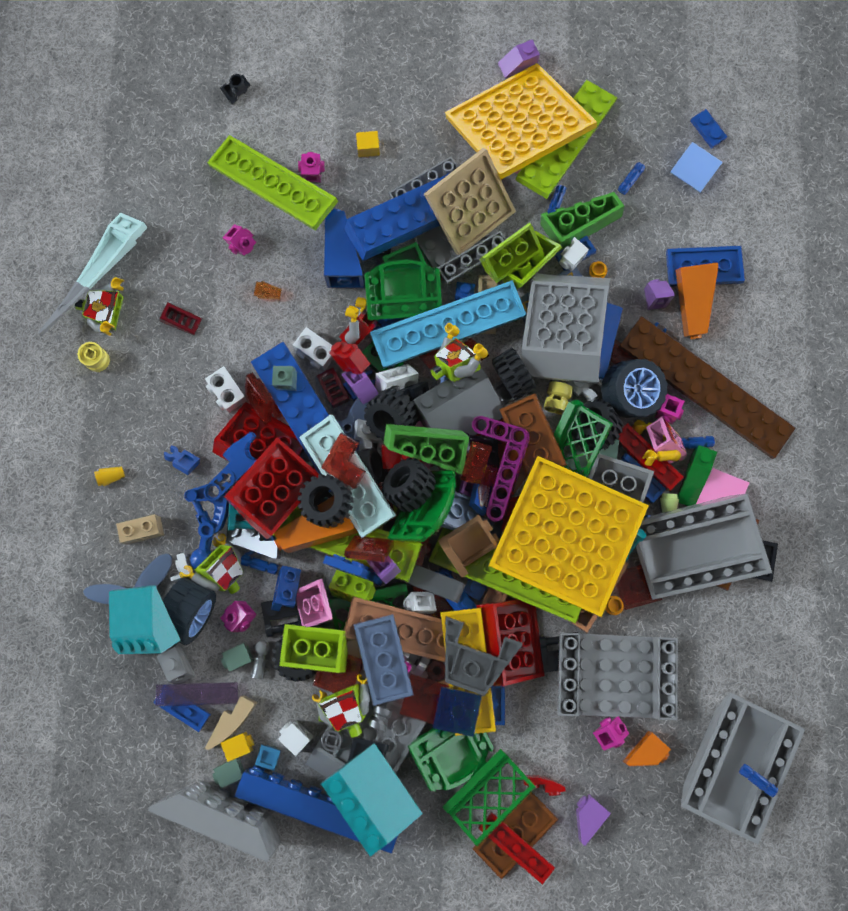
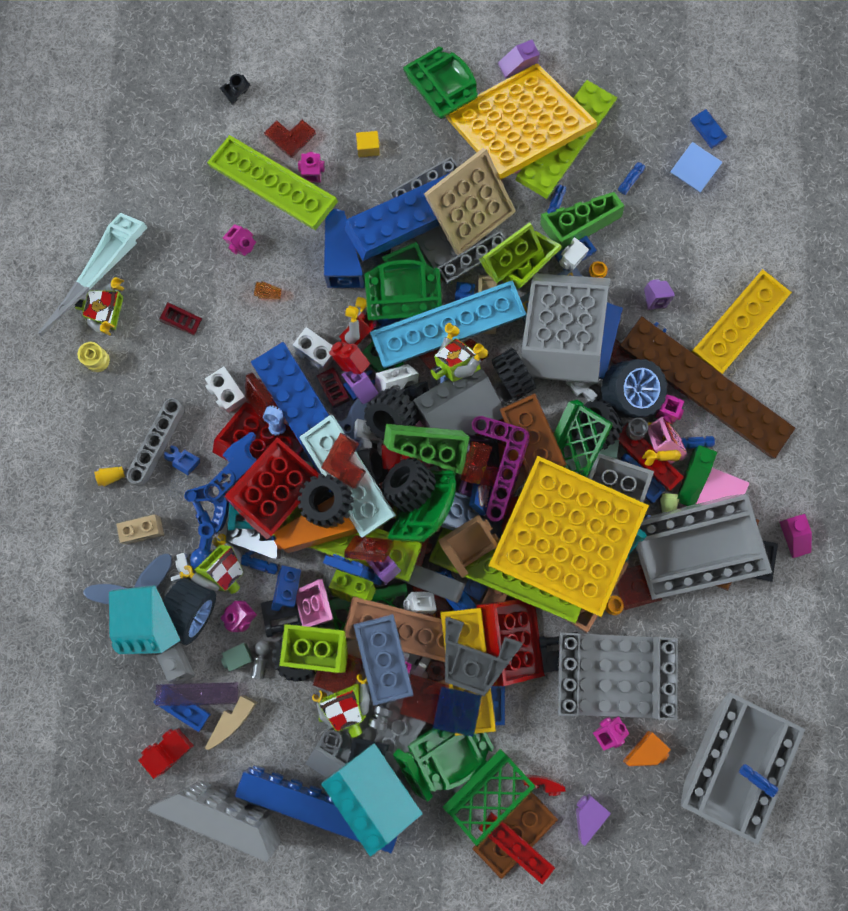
sand green brick [213,757,245,788] -> none
yellow brick [221,731,255,762] -> none
dark azure plate [255,744,281,771] -> none
sand green brick [272,366,297,391] -> none
white brick [278,720,314,756] -> none
light yellow wheel [543,381,574,415] -> none
blue plate [666,246,745,287] -> none
orange slope [676,263,718,340] -> none
none -> light grey beam [127,398,184,486]
none -> red brick [138,728,194,779]
none -> light blue connector [263,406,286,436]
none -> clear red plate [264,119,316,158]
none -> green plate [393,749,433,802]
none -> green slope [403,46,478,119]
none -> flat silver wheel [626,418,648,441]
none -> yellow plate [691,269,792,374]
none -> dark pink slope [779,514,812,558]

